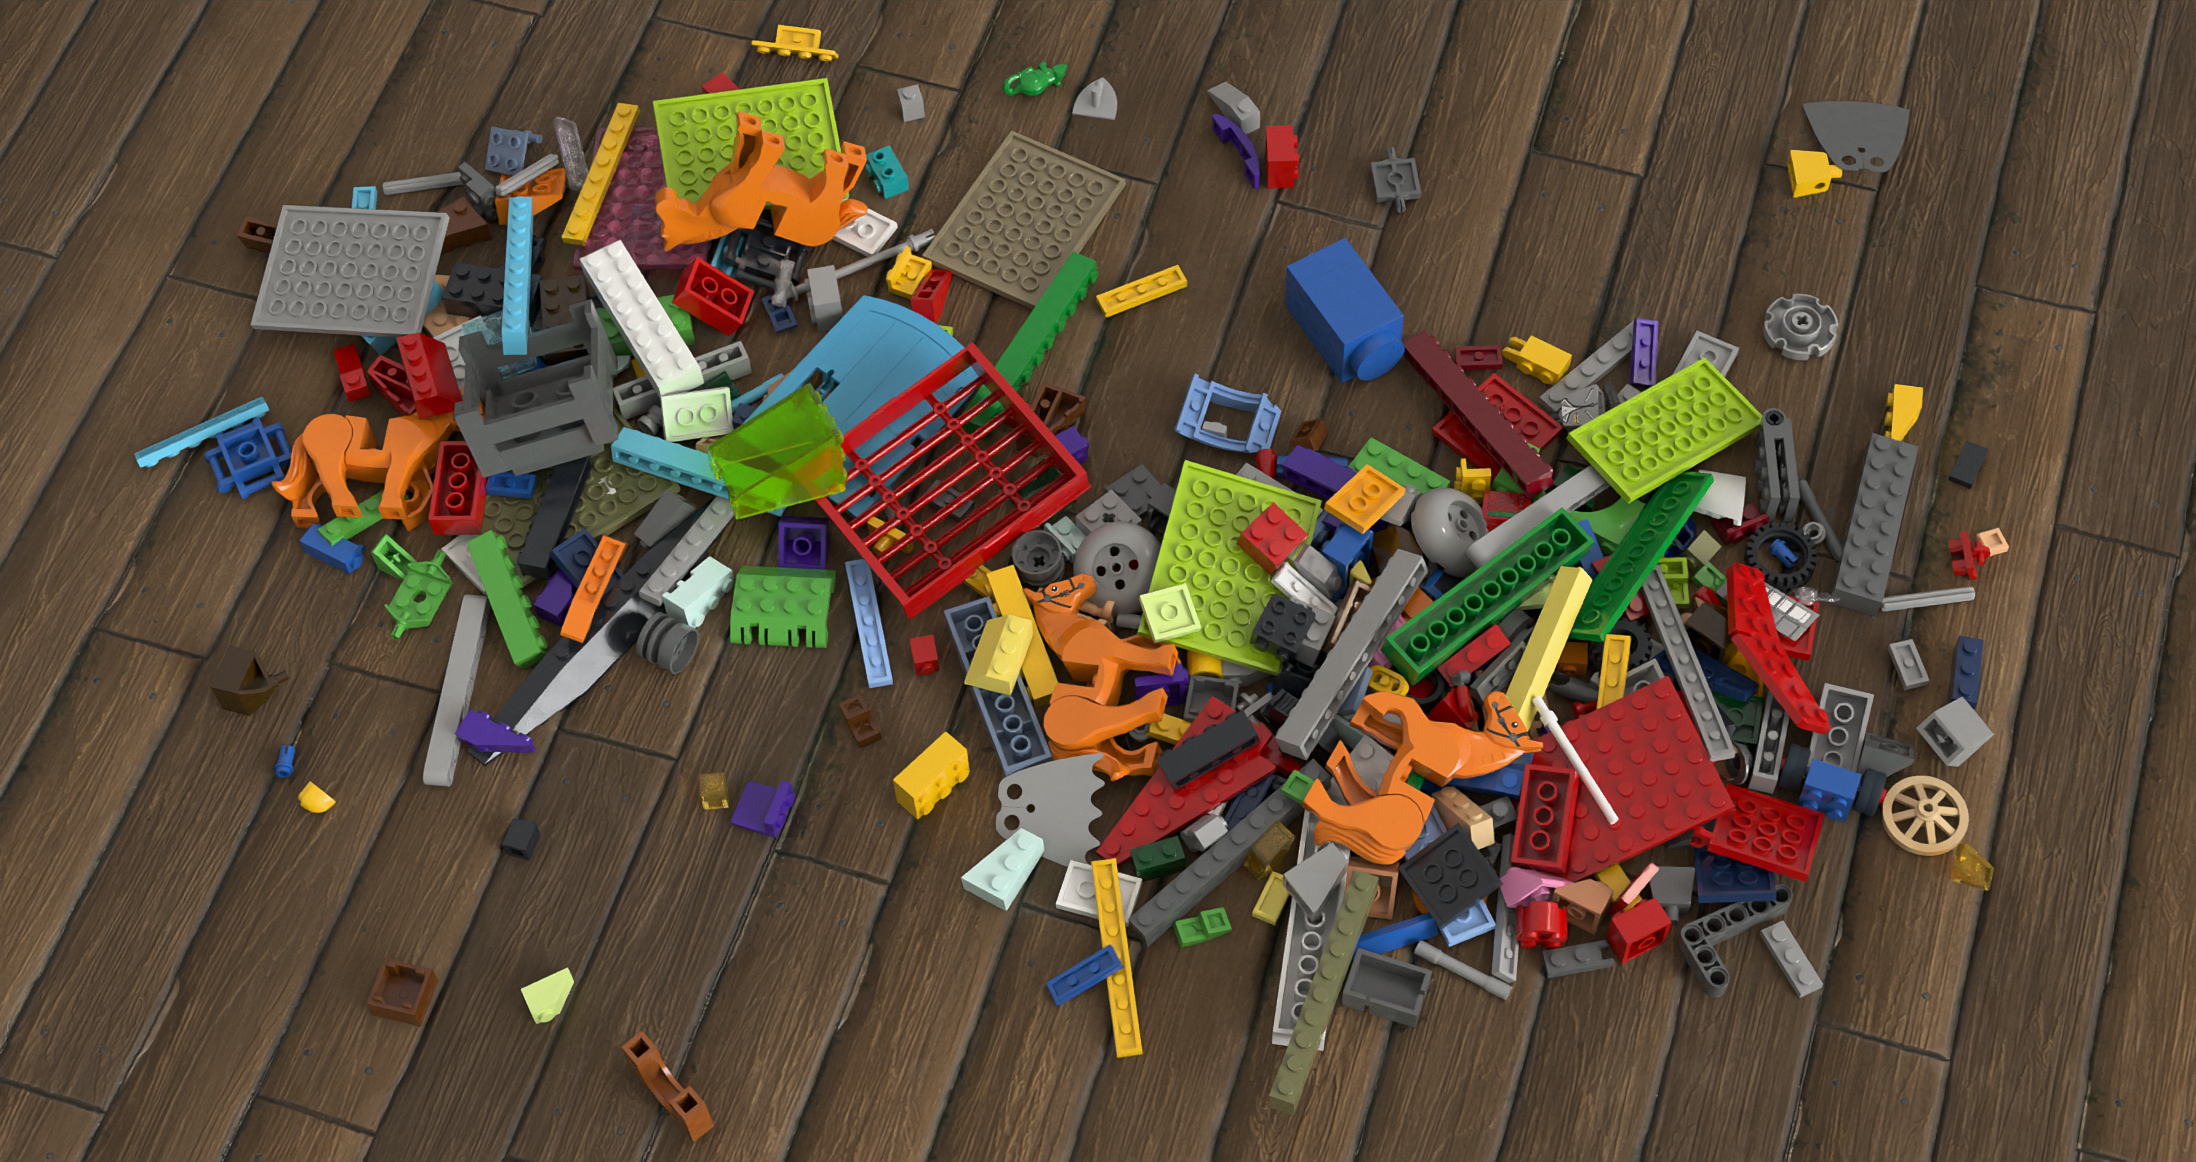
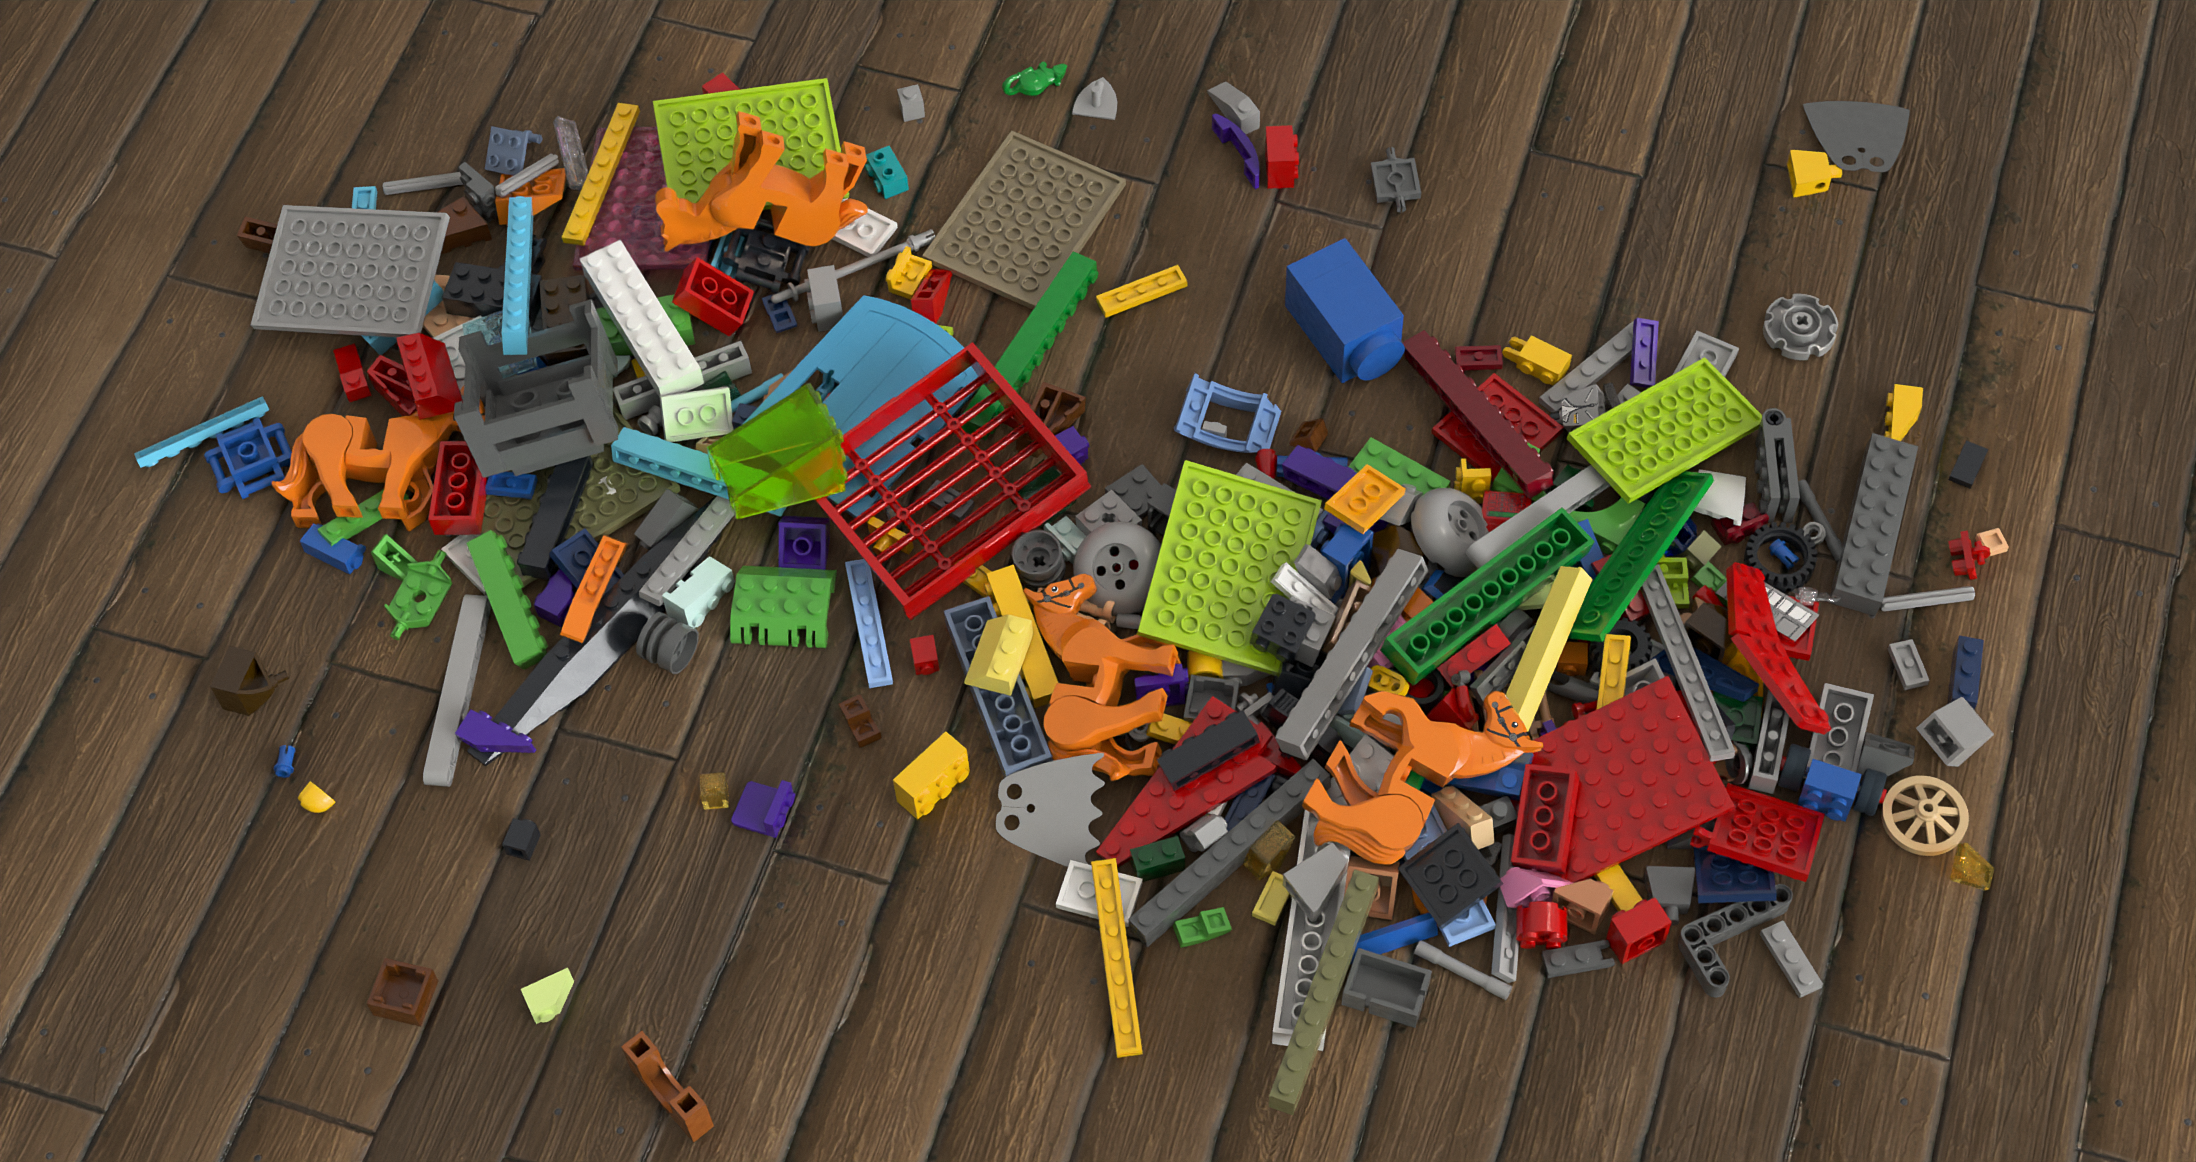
yellow bracket [751,25,838,62] -> none
clear pin [772,260,795,307] -> none
light aqua wedge [961,828,1045,911] -> none
blue tile [1046,944,1124,1006] -> none
yellowish green plate [1139,583,1201,643] -> none
red brick [1236,502,1308,576] -> none
bright green plate [1281,770,1315,804] -> none
white bar [1532,696,1619,824] -> none
tile [1608,863,1659,916] -> none

